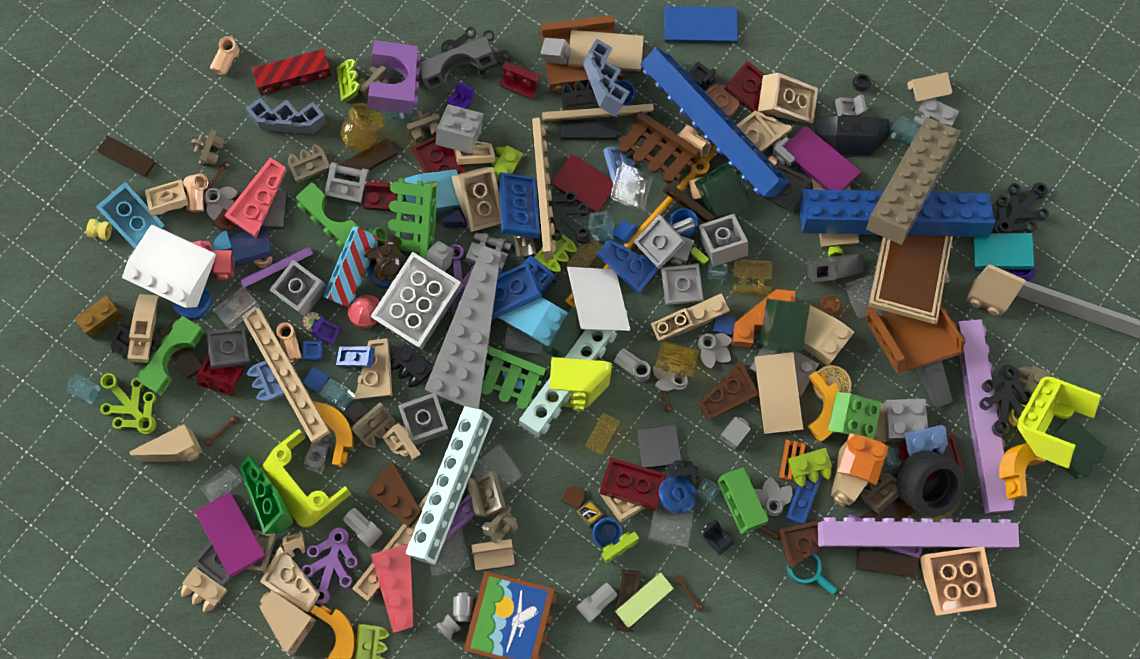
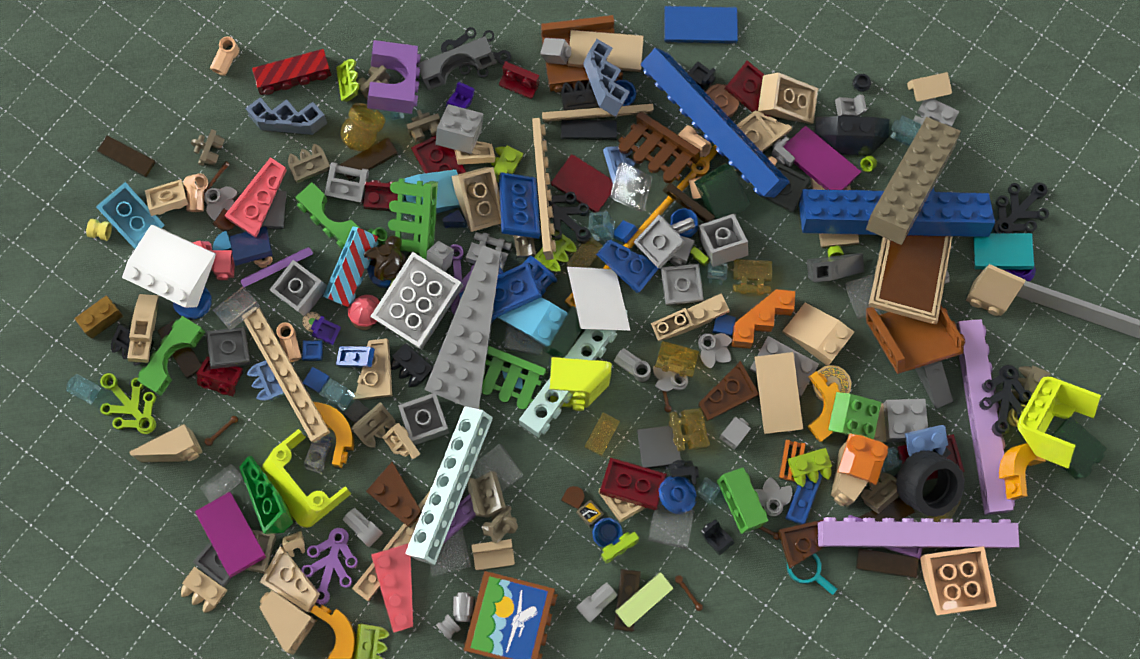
clear green brick [760,298,810,353] -> none
clear orange wheel [818,295,840,316] -> none
none -> clear yellow plate [669,408,710,451]
none -> lime hinge [860,156,877,172]

